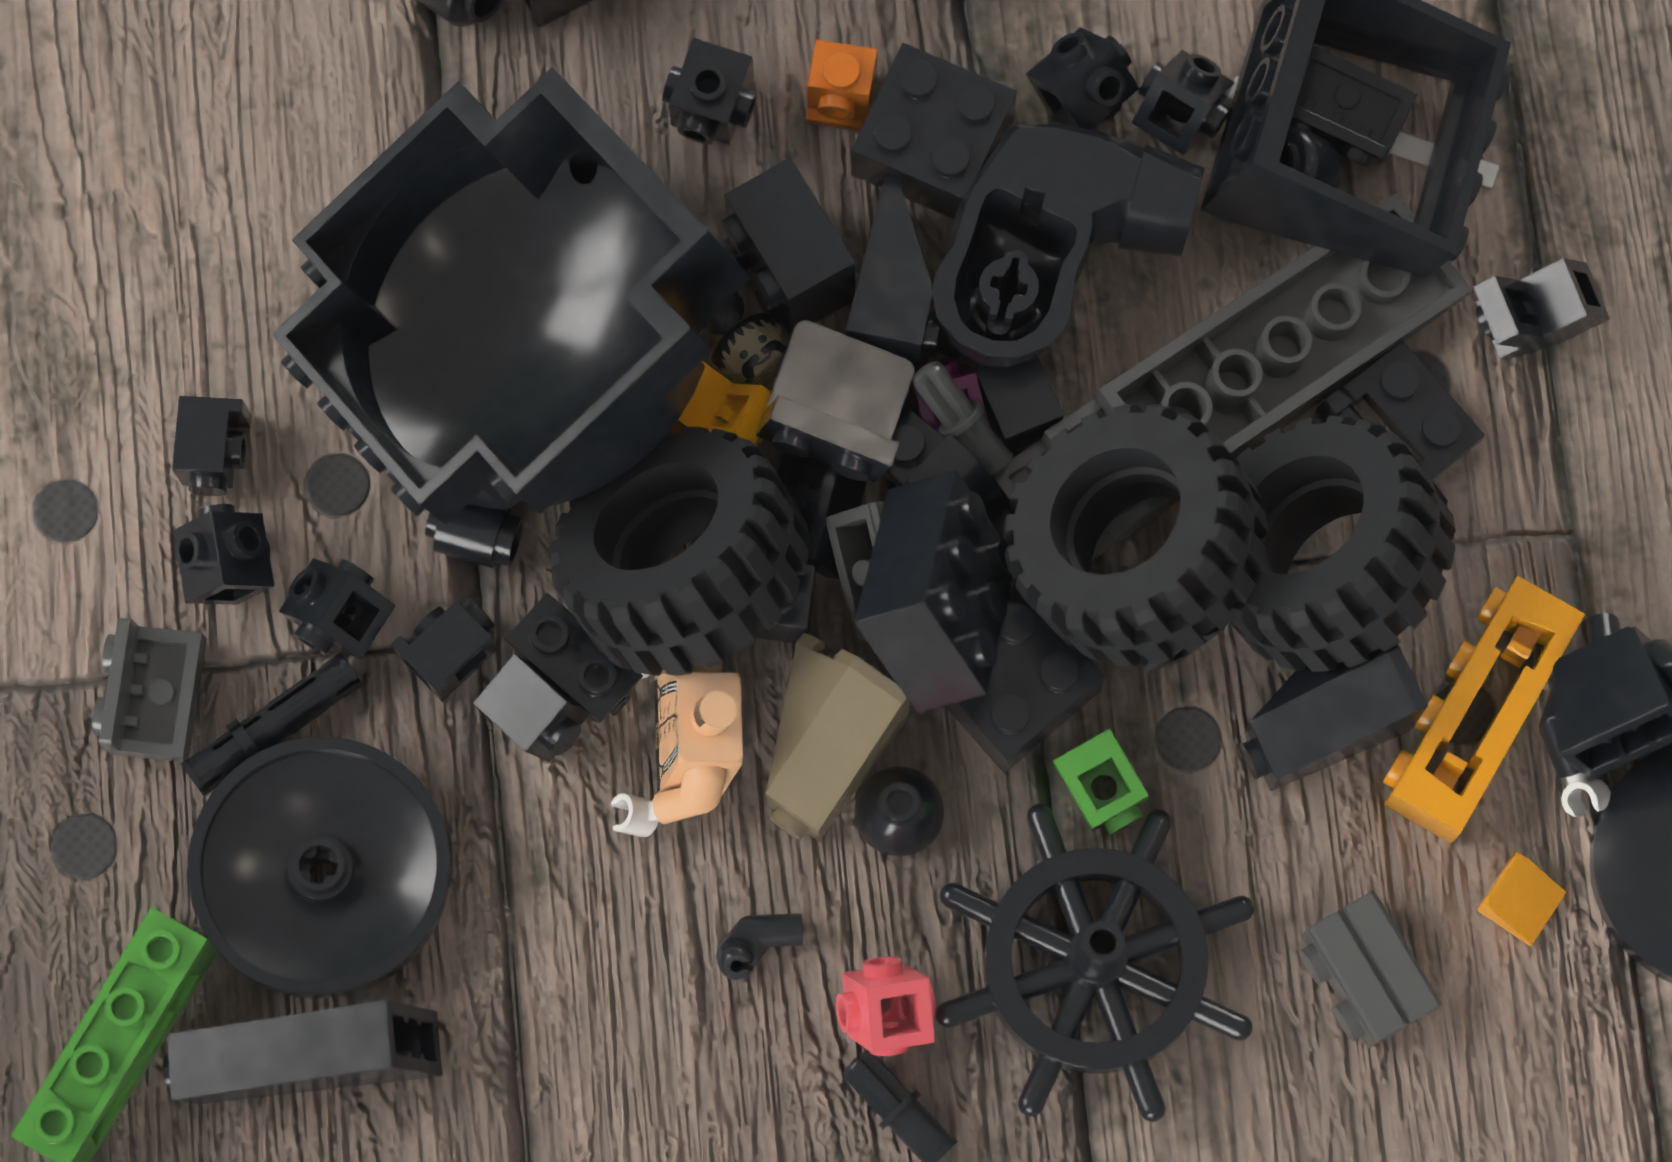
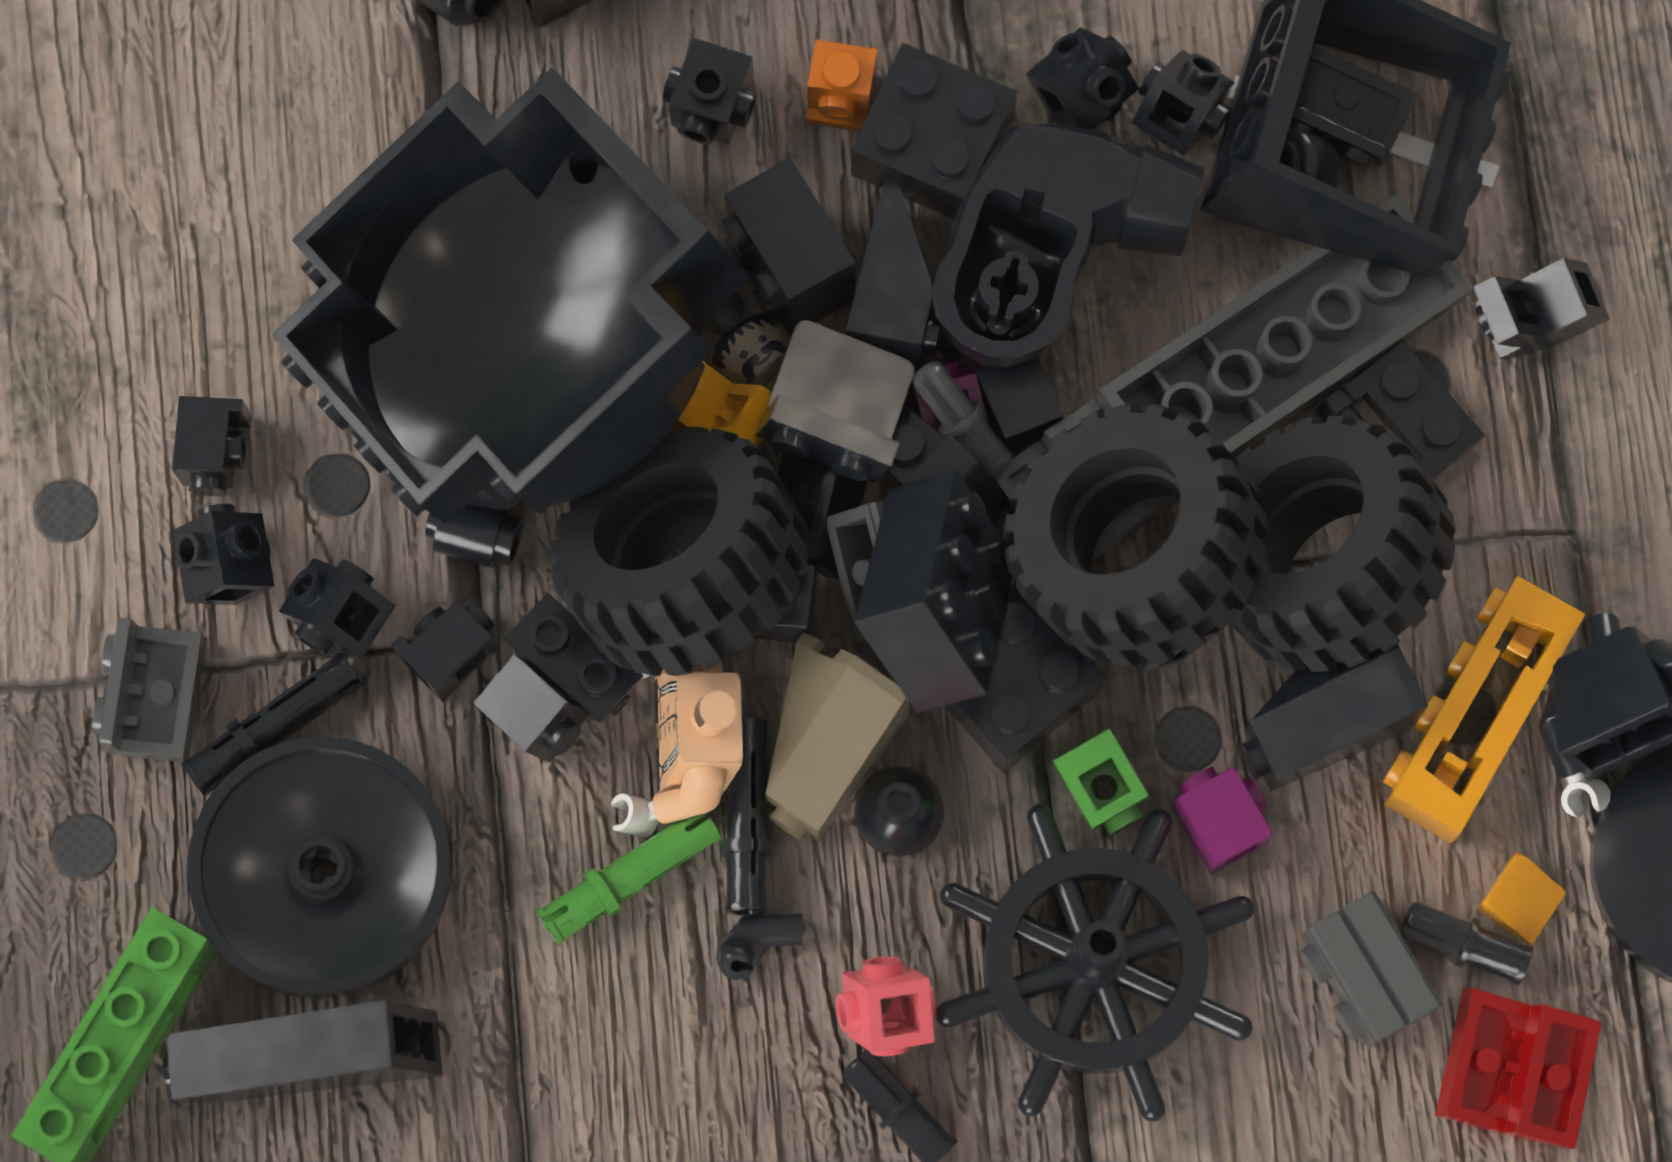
none -> bright green pin [536,813,722,946]
none -> black pin [720,717,772,916]
none -> magenta brick [1172,766,1273,875]
none -> black axle [1400,902,1534,985]
none -> red slope [1435,988,1602,1150]

